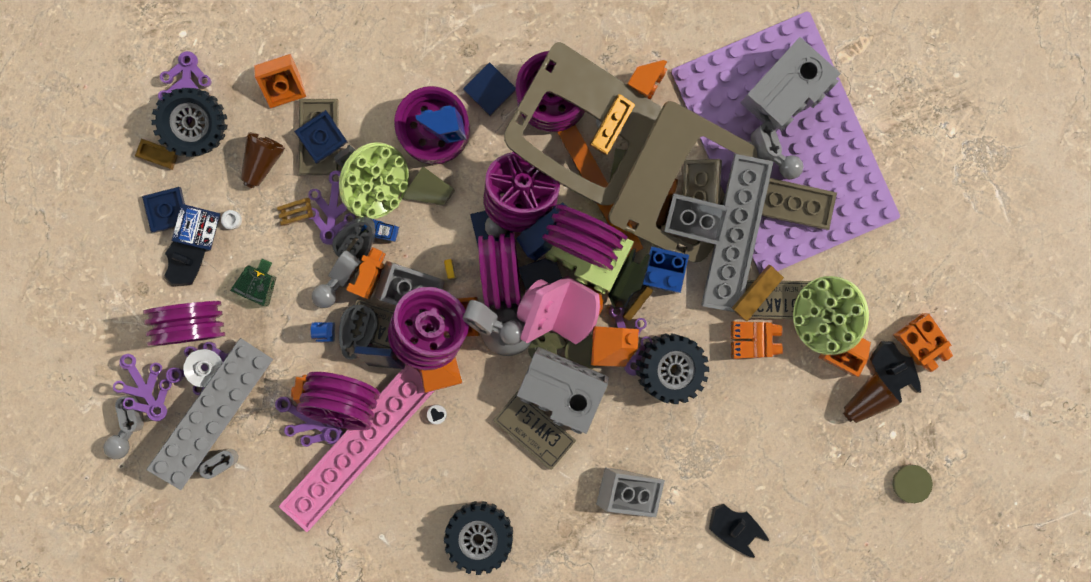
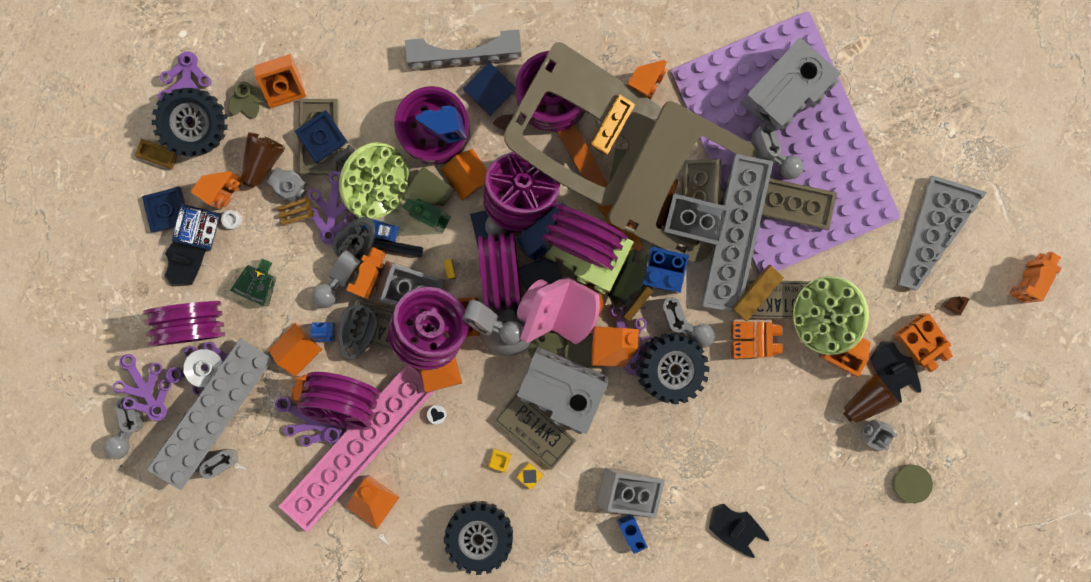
dark blue tile [354,346,405,369] -> none
none -> orange slope [190,171,242,210]
none -> olive plate [229,81,266,118]
none -> light grey hand [267,167,308,202]
none -> orange slope [269,323,323,377]
none -> orange slope [346,475,400,529]
none -> black axle [351,237,423,257]
none -> clear green torso [403,198,451,234]
none -> light grey arch [405,29,522,69]
none -> orange slope [441,148,487,201]
none -> yellow tile [488,448,512,473]
none -> reddish brown tile [493,114,519,131]
none -> tile [516,462,543,490]
none -> blue leg [617,514,648,554]
none -> light grey beam [662,297,715,348]
none -> light grey hand [861,419,898,451]
none -> light grey wing [897,175,987,291]
none -> reddish brown tile [942,296,970,316]
none -> orange hips [1009,251,1062,303]

